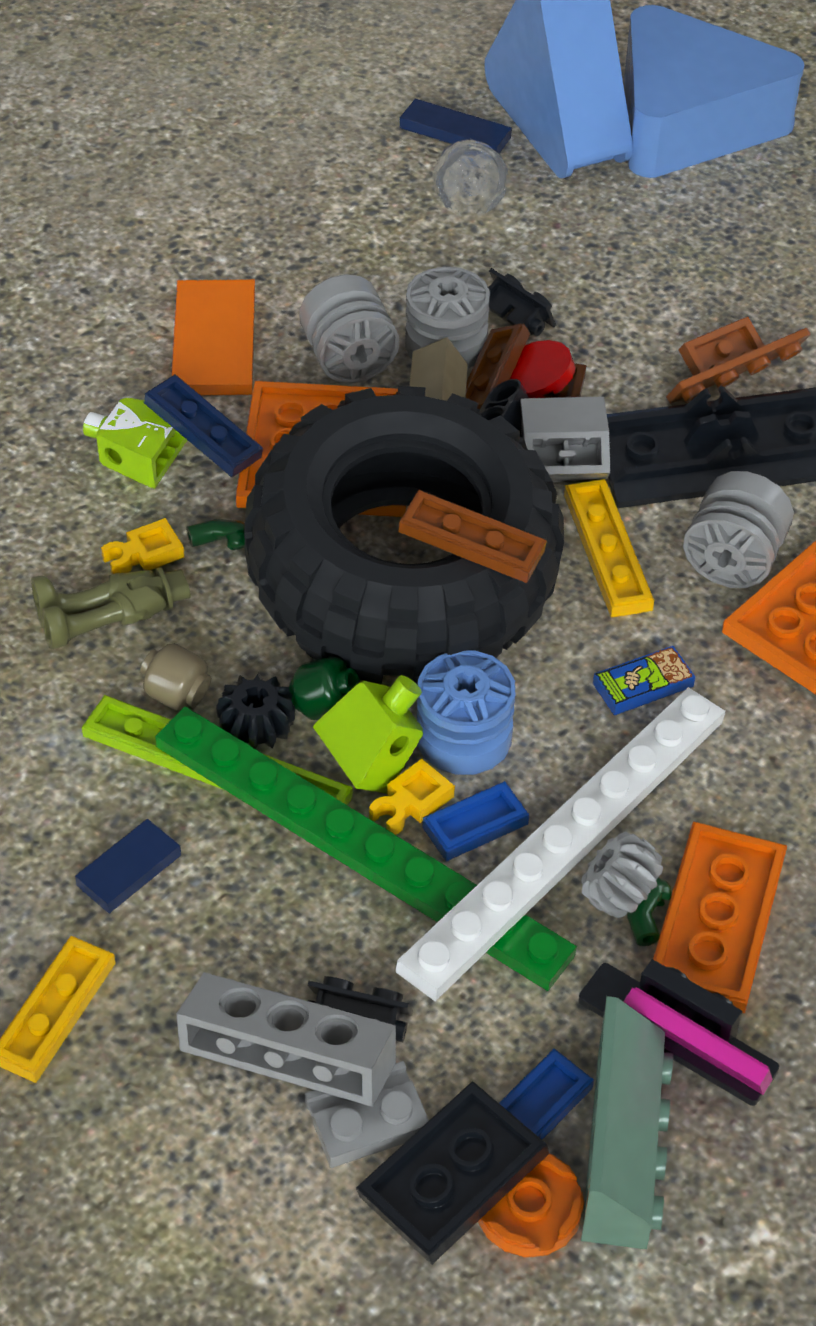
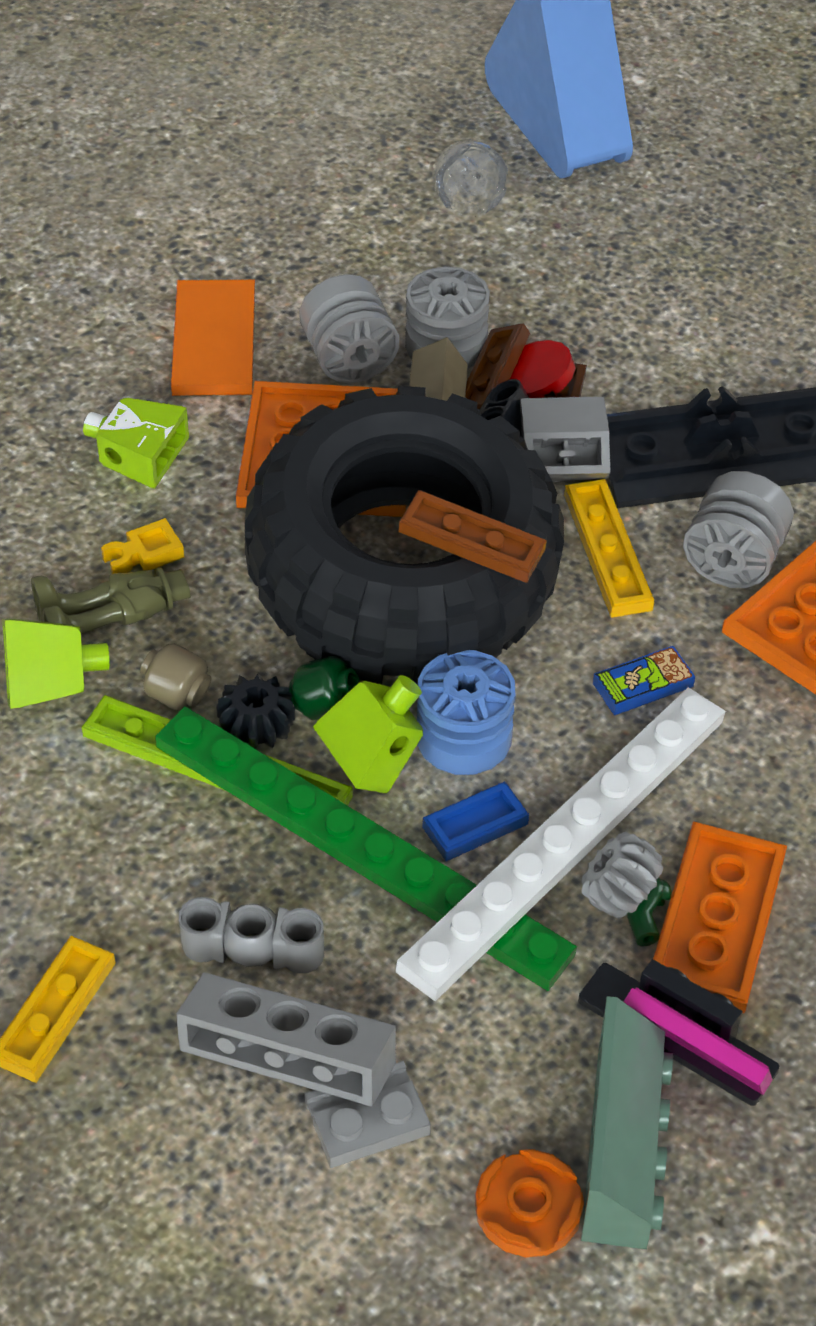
dark blue tile [75,819,181,914] -> none
dark blue tile [144,374,263,477] -> none
dark green arm [186,519,245,550] -> none
black hinge [307,976,413,1043] -> none
black tile [356,1081,549,1265] -> none
yellow plate [369,758,455,835] -> none
dark blue tile [400,99,512,157] -> none
black hinge [488,268,556,336] -> none
blue tile [499,1048,594,1140] -> none
medium blue brick [624,5,804,178] -> none
dark orange bracket [666,316,811,404] -> none
none -> lime torso [2,618,110,709]
none -> light grey piece [179,897,324,973]

